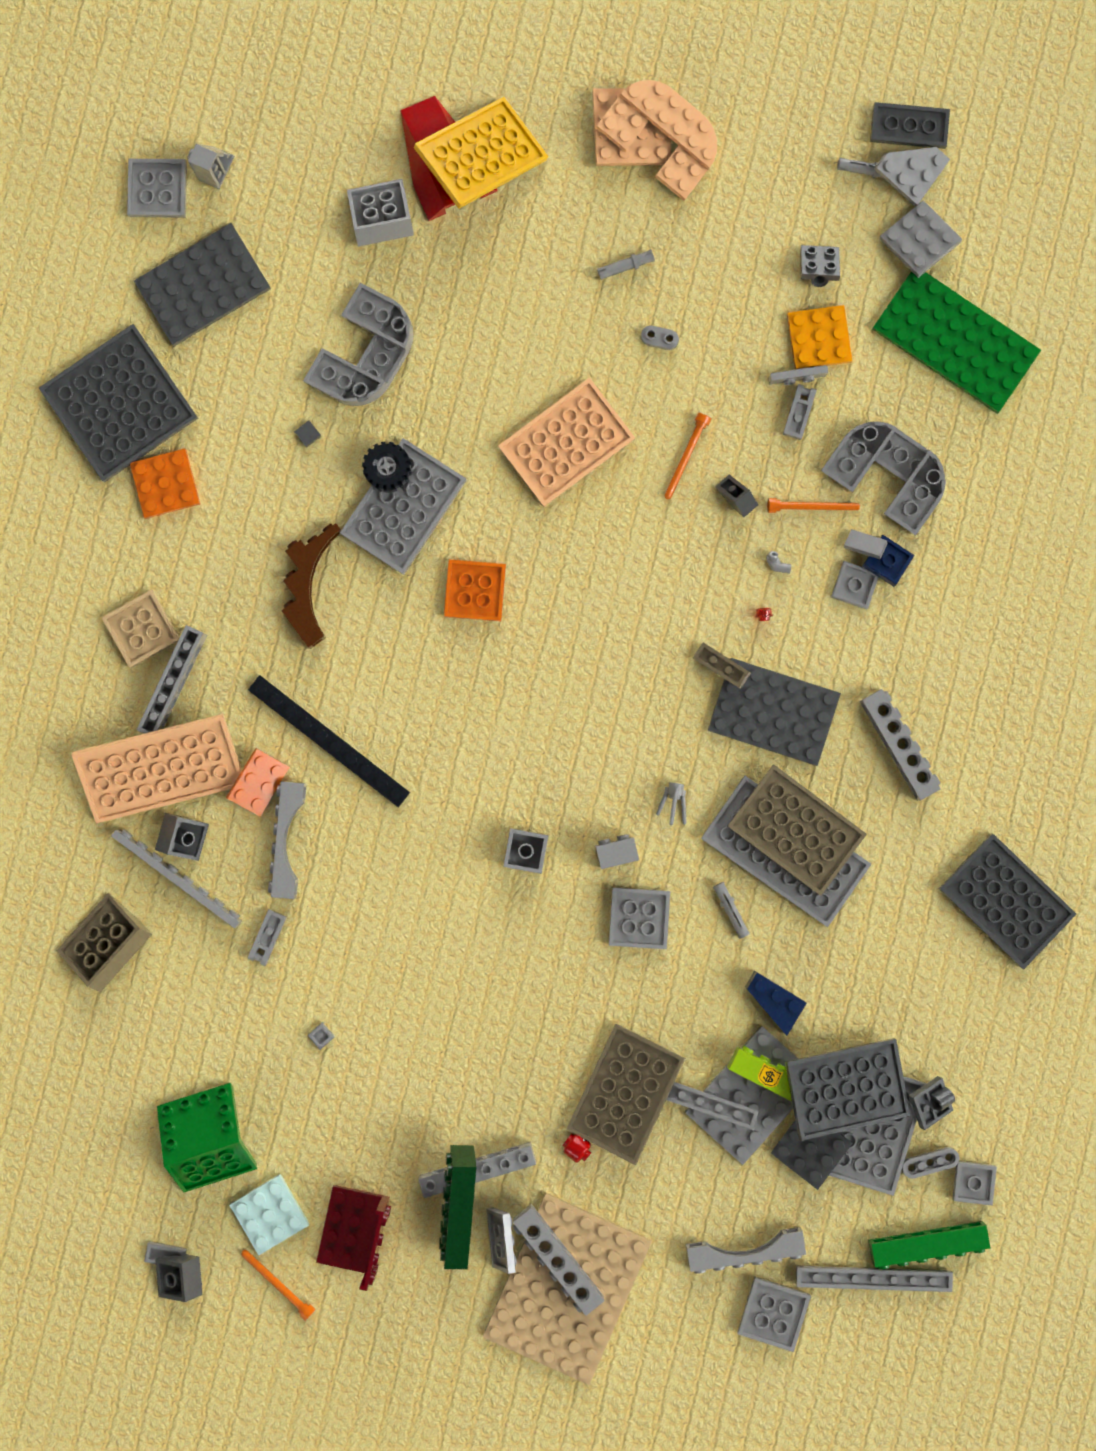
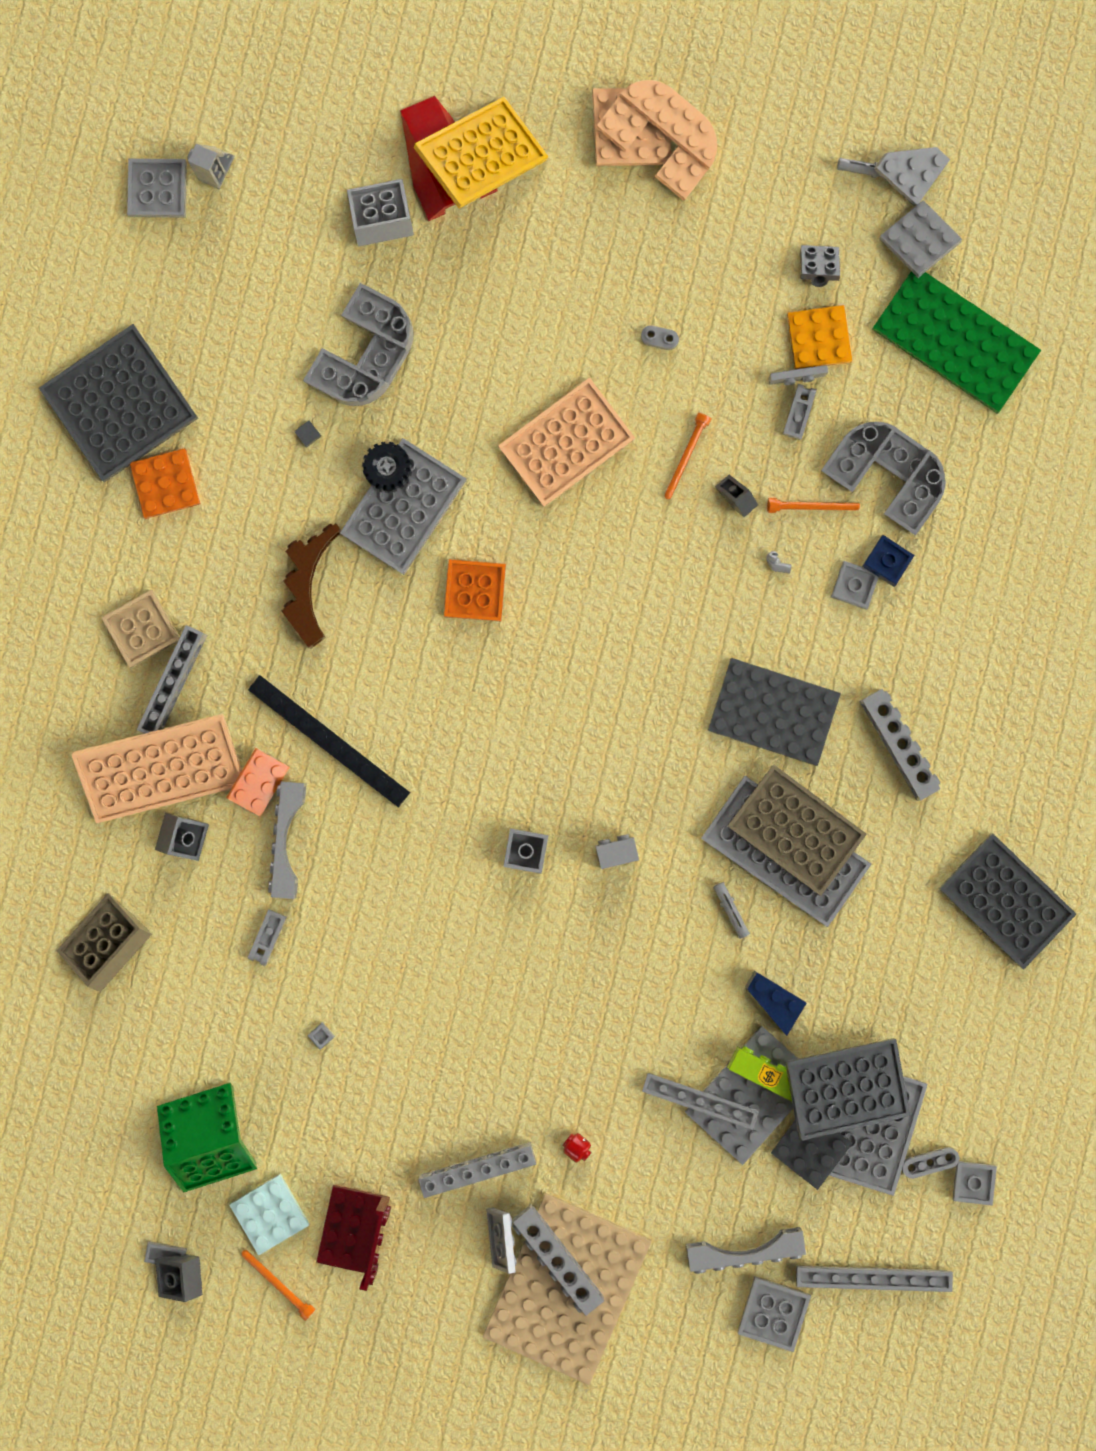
light grey plate [111,829,242,928] -> none
dark grey plate [134,223,271,347] -> none
dark green brick [439,1145,477,1270] -> none
dark tan plate [566,1024,686,1165] -> none
light grey pin [597,249,655,280] -> none
light grey plate [609,887,670,949] -> none
light grey plant [656,782,686,825] -> none
dark tan plate [693,642,751,689] -> none
clear red plate [755,608,774,621] -> none
light grey tile [844,529,888,559] -> none
green brick [868,1221,991,1269] -> none
dark grey plate [870,102,950,149] -> none
dark grey plate [909,1076,955,1130] -> none

